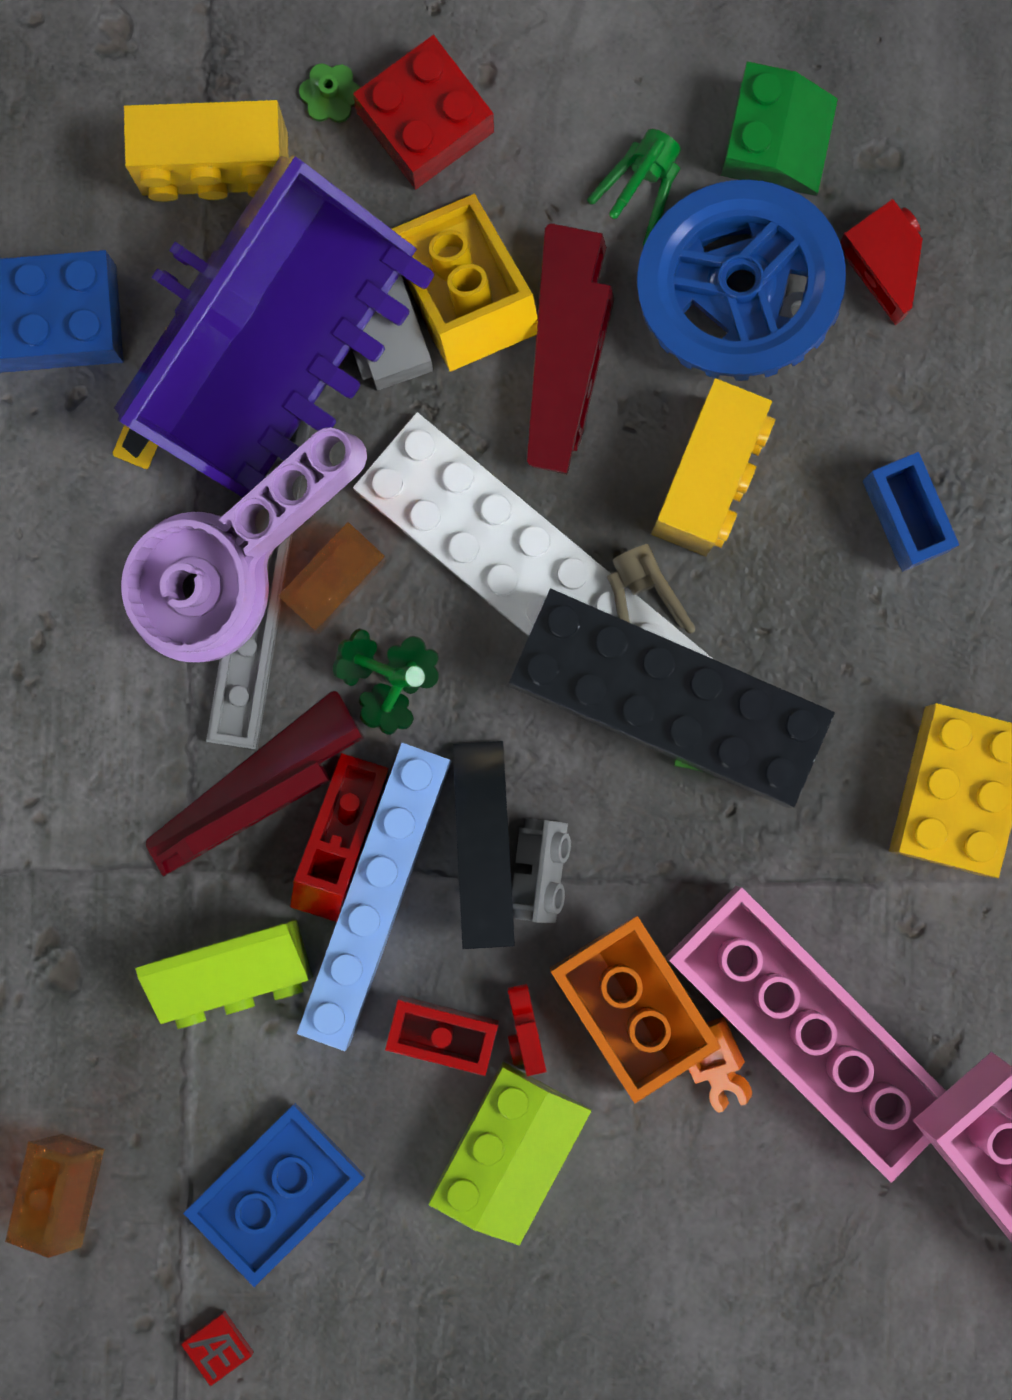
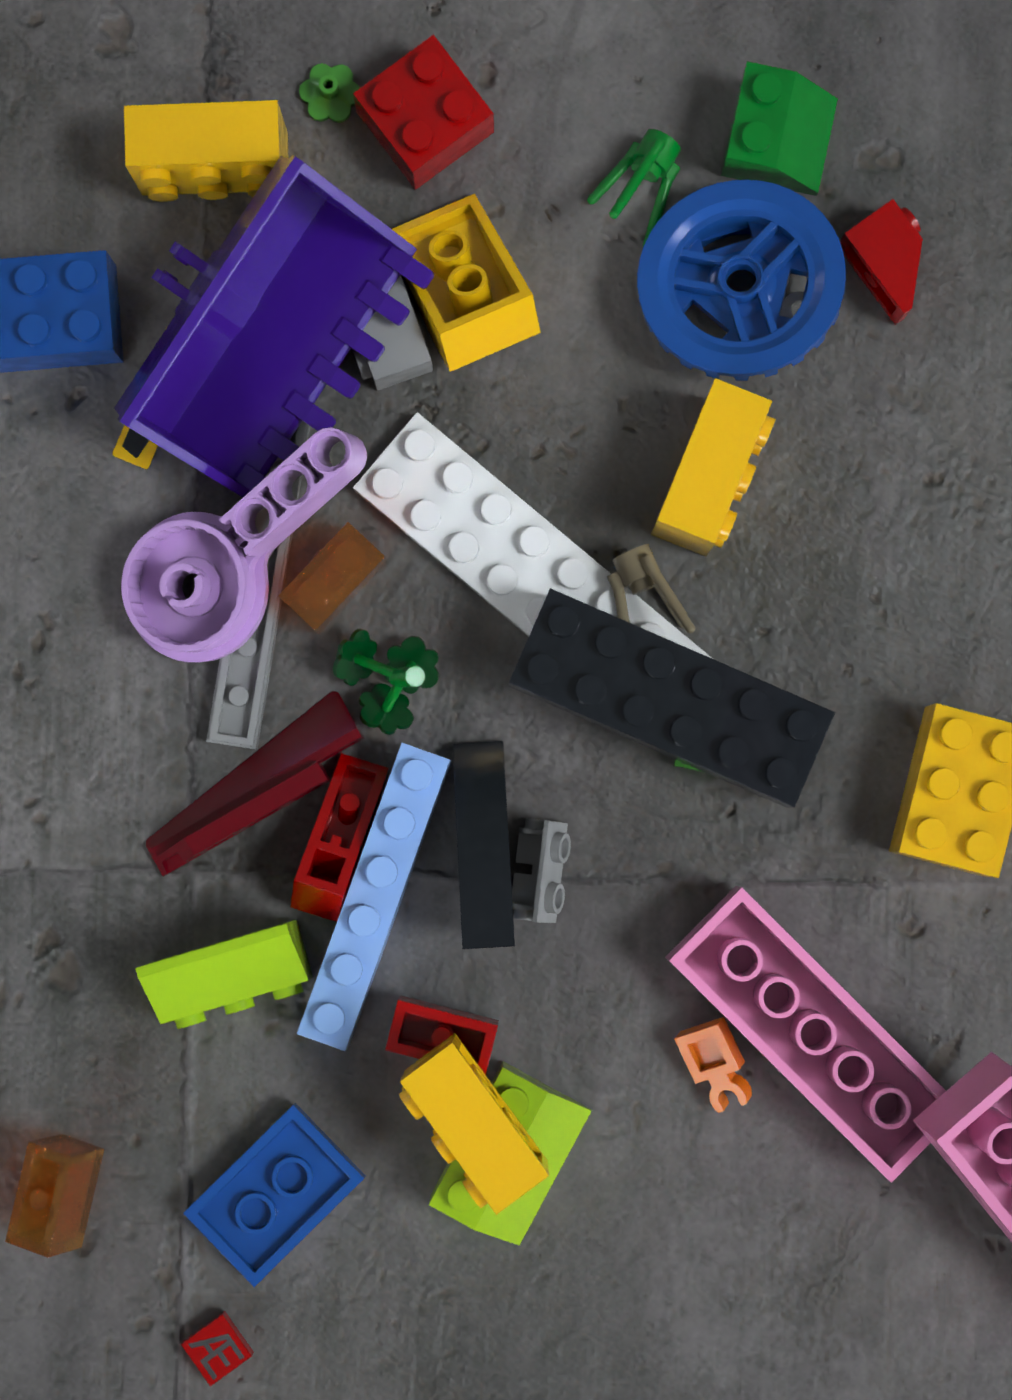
red plate [508,984,547,1077] -> none
dark red wedge [527,224,615,475] -> none
orange slope [550,916,722,1104] -> none
blue brick [862,452,959,572] -> none
none -> yellow brick [399,1033,549,1215]

